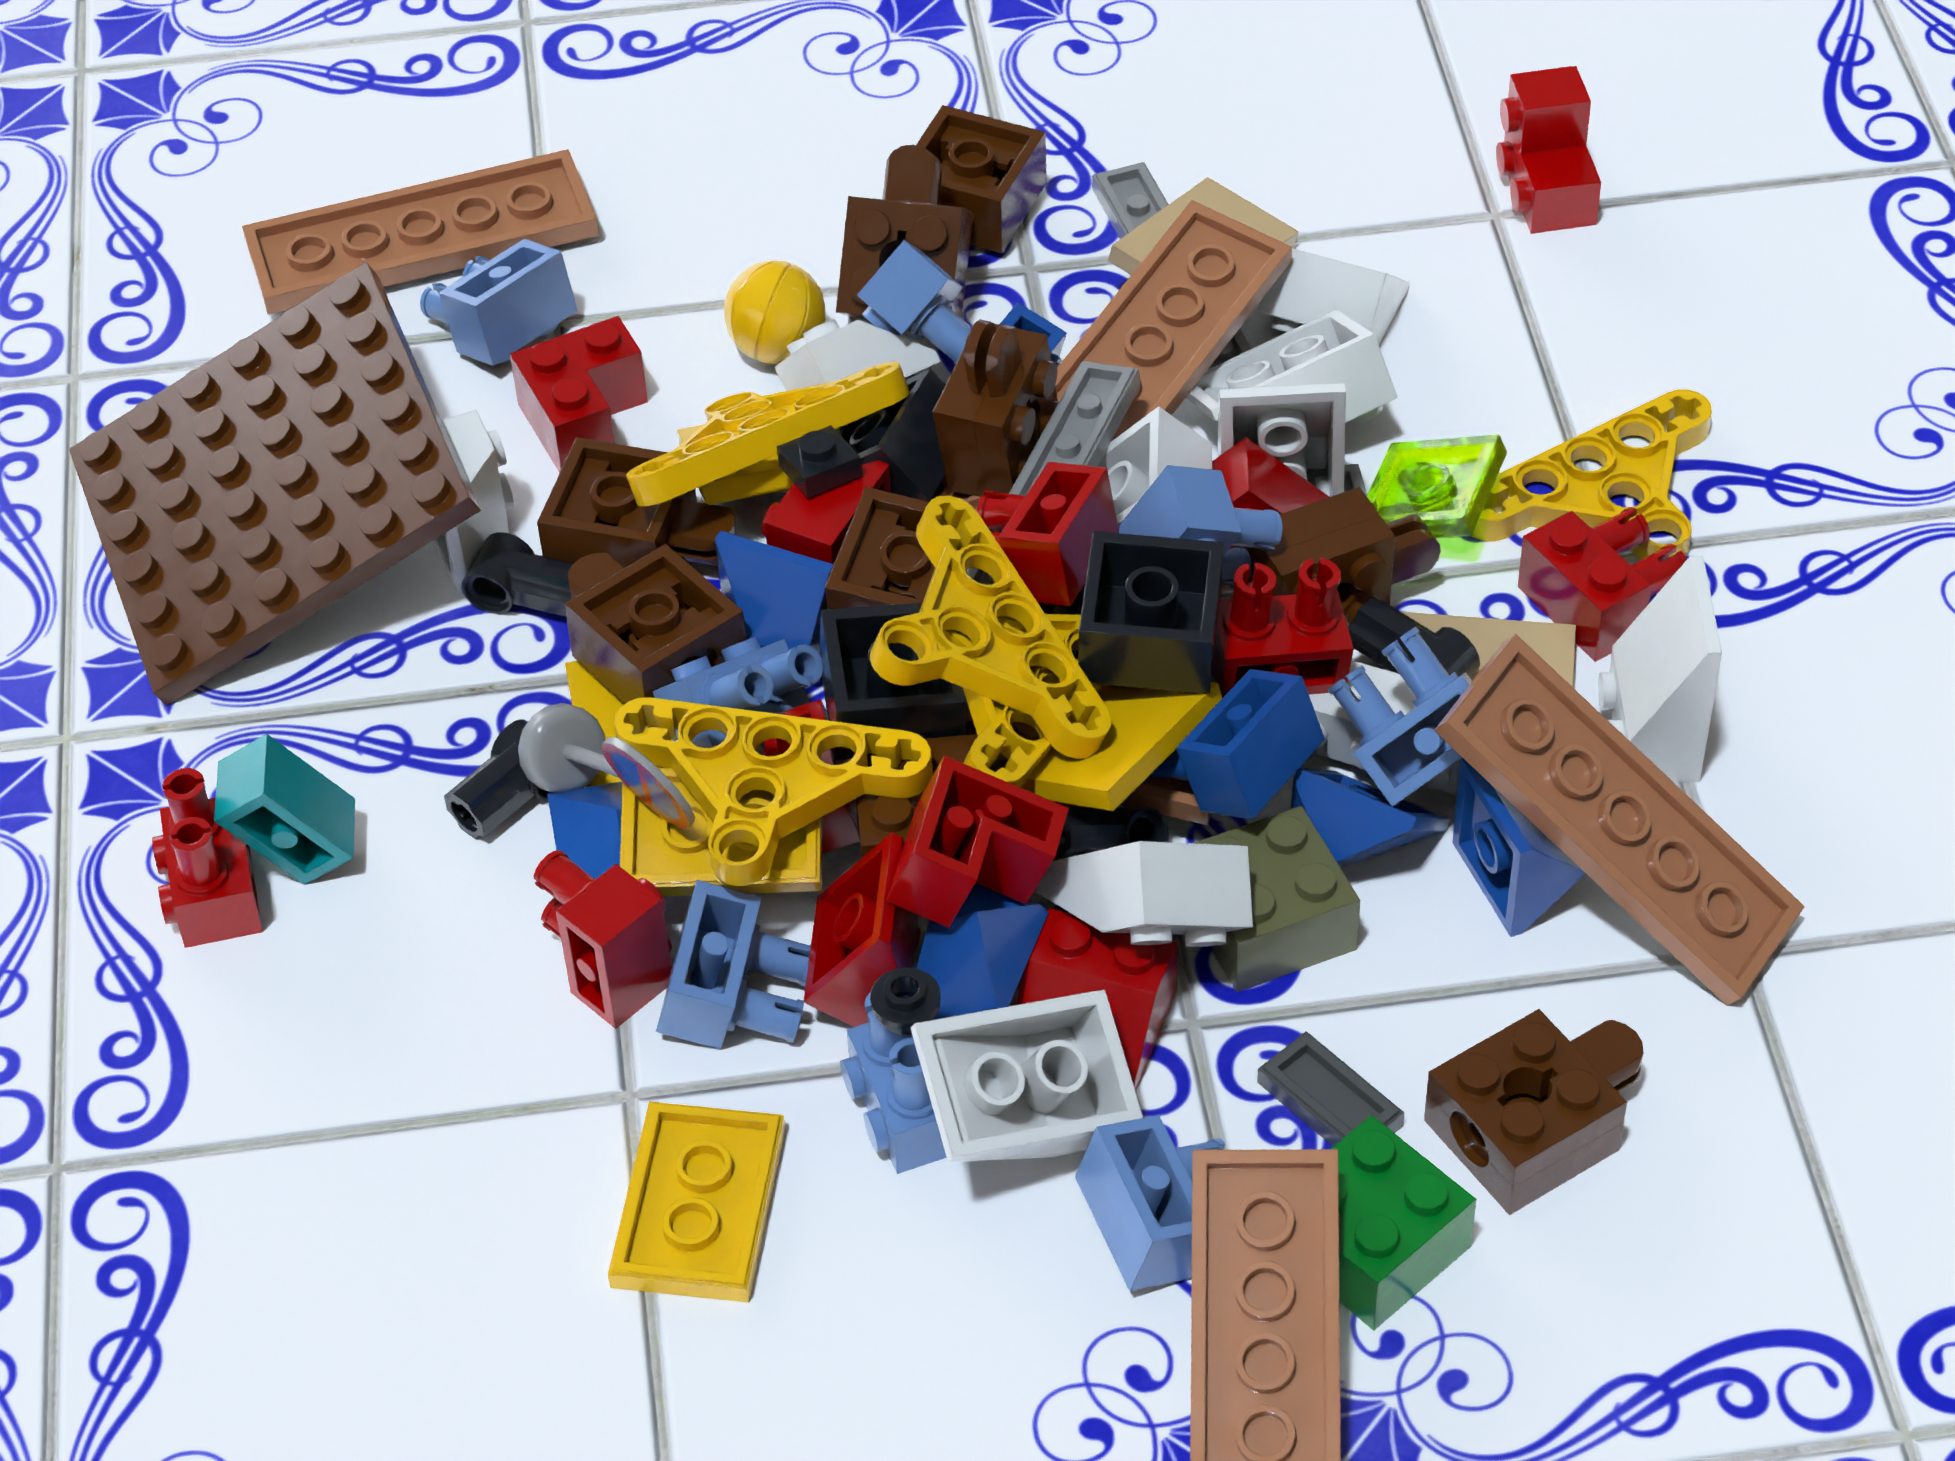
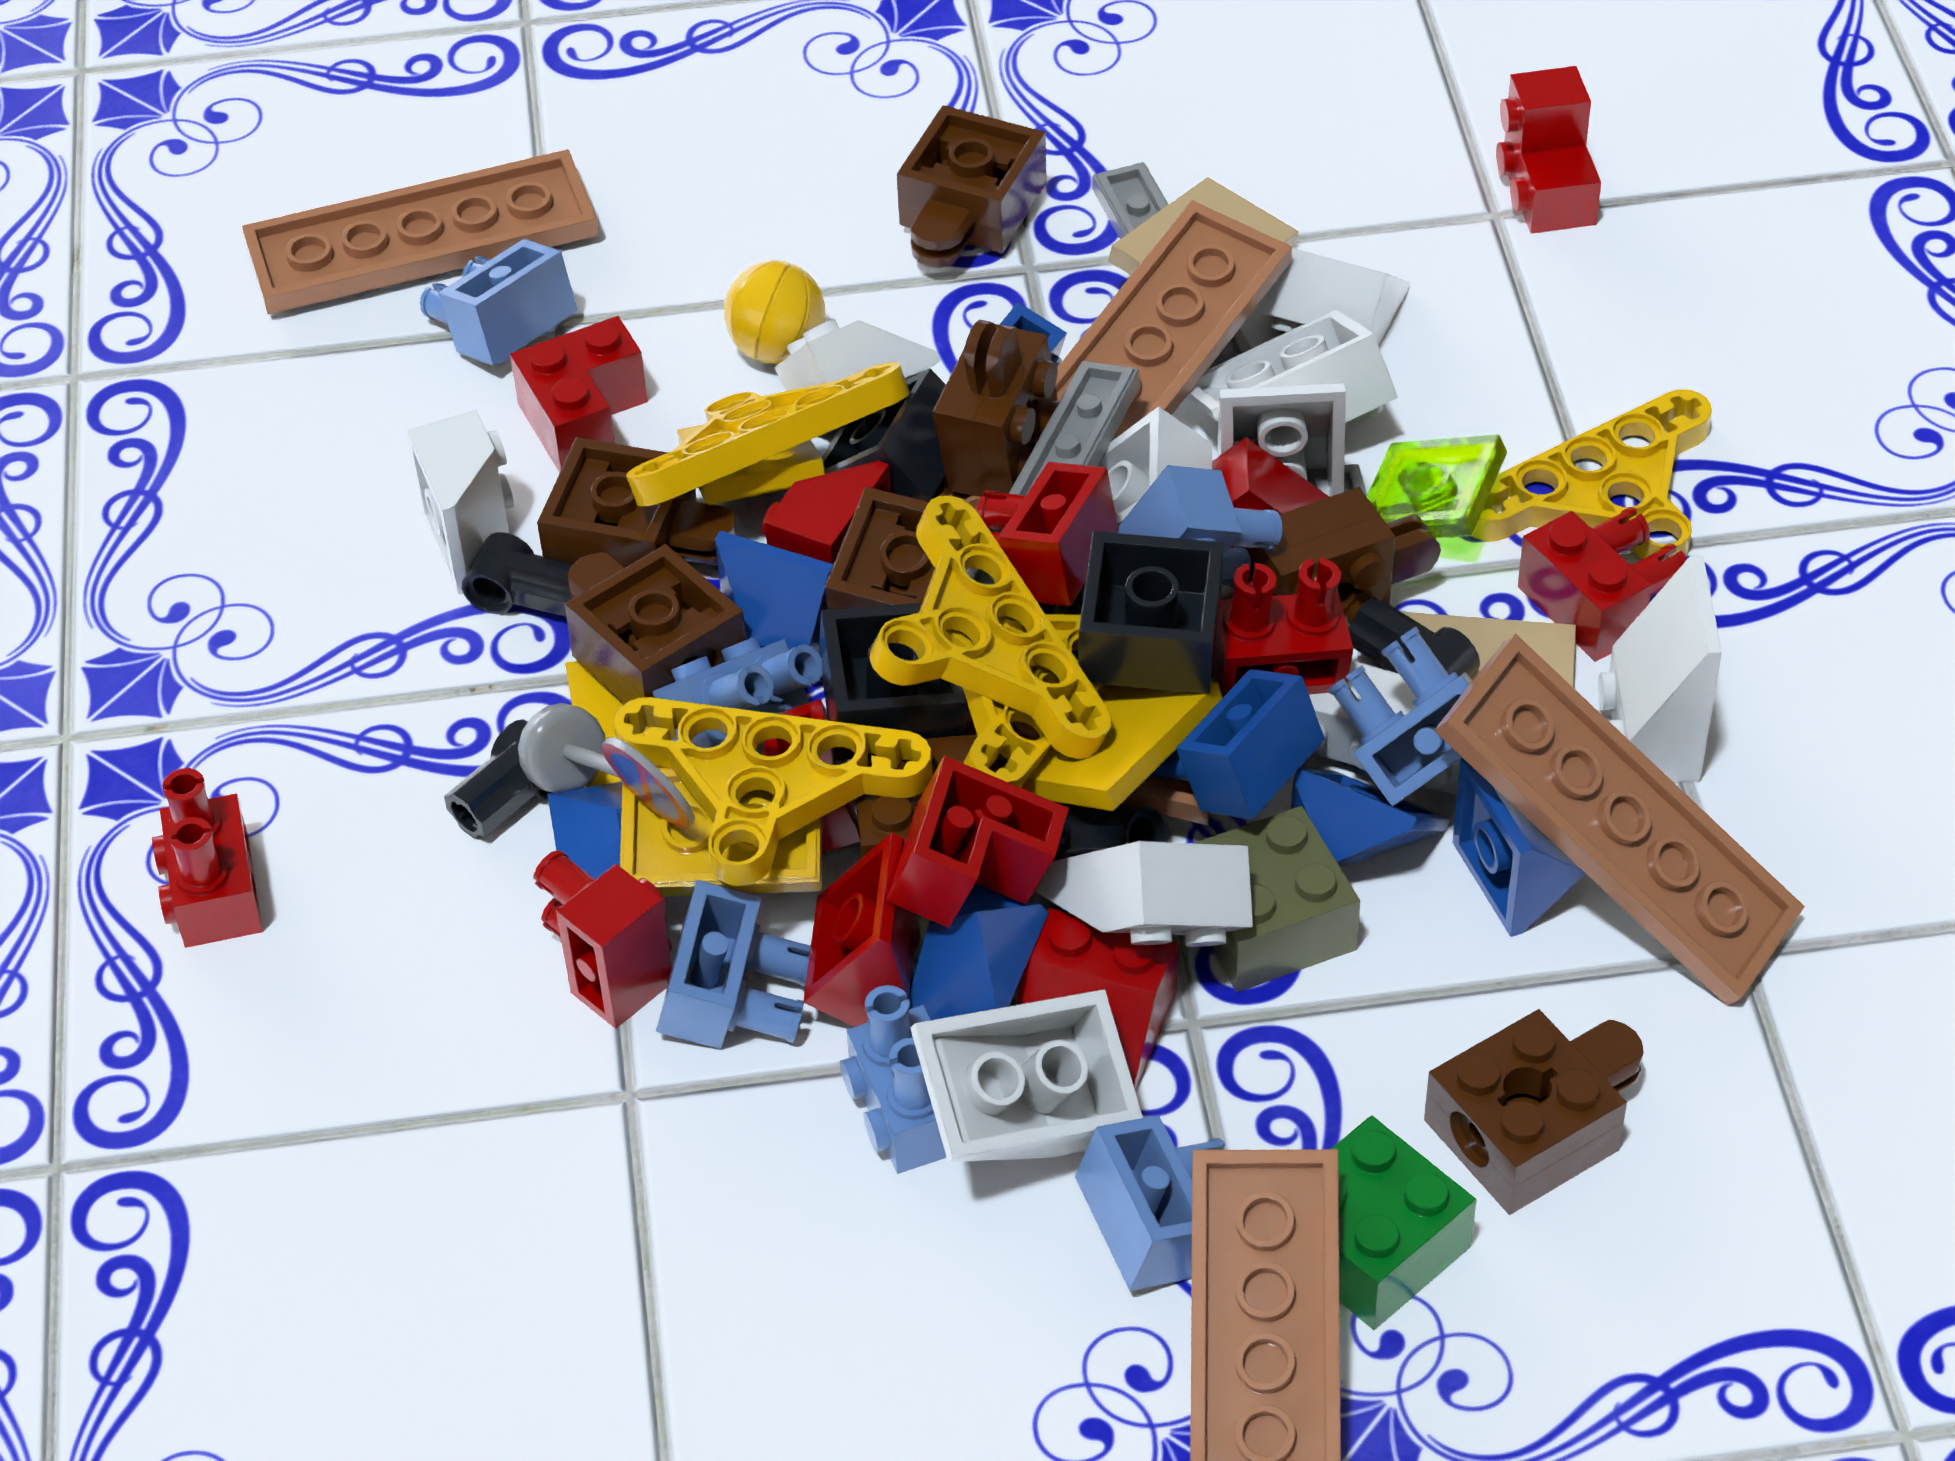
reddish brown plate [69,262,481,706] -> none
teal brick [214,734,356,885] -> none
yellow tile [607,1101,786,1303] -> none
black plate [776,425,862,498] -> none
reddish brown brick [836,144,973,319] -> none
medium blue brick [857,240,971,365] -> none
black plate [870,967,941,1035] -> none
dark grey tile [1257,1031,1405,1146] -> none

